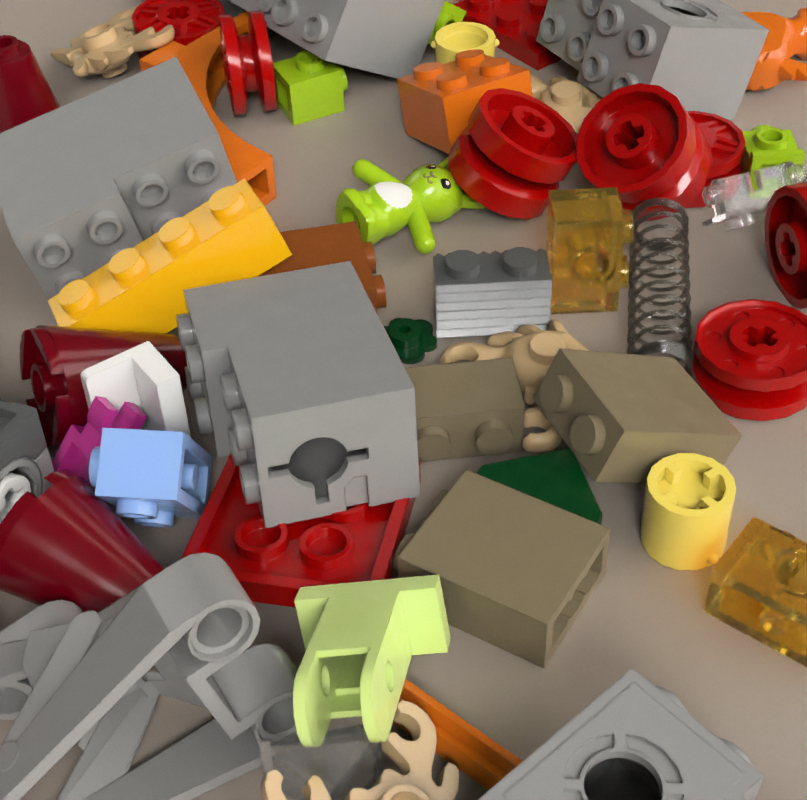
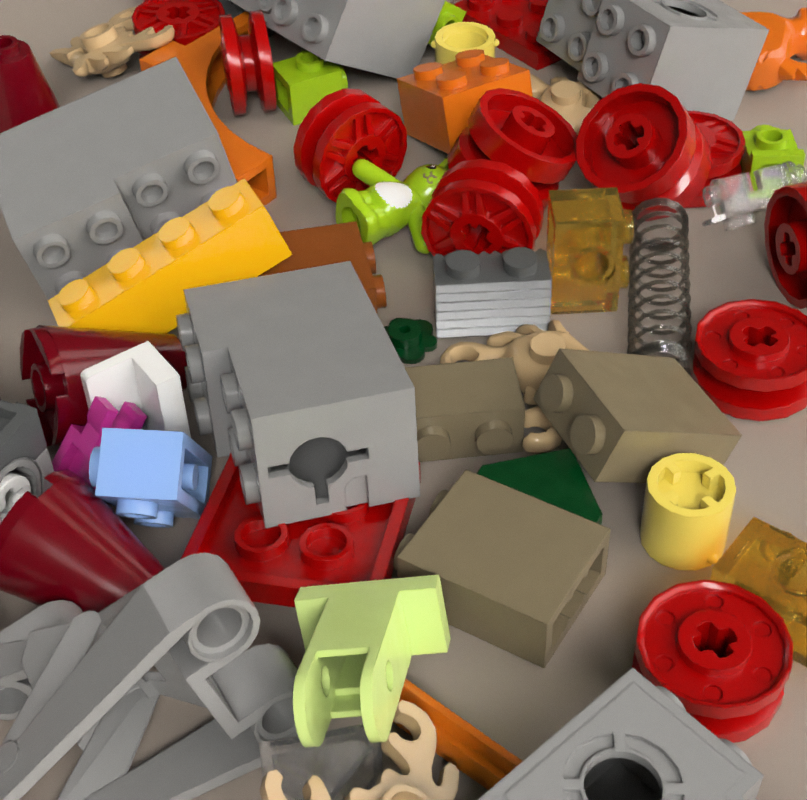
none -> red wheel [293,89,407,203]
none -> red wheel [421,159,544,256]
none -> red wheel [632,579,793,743]

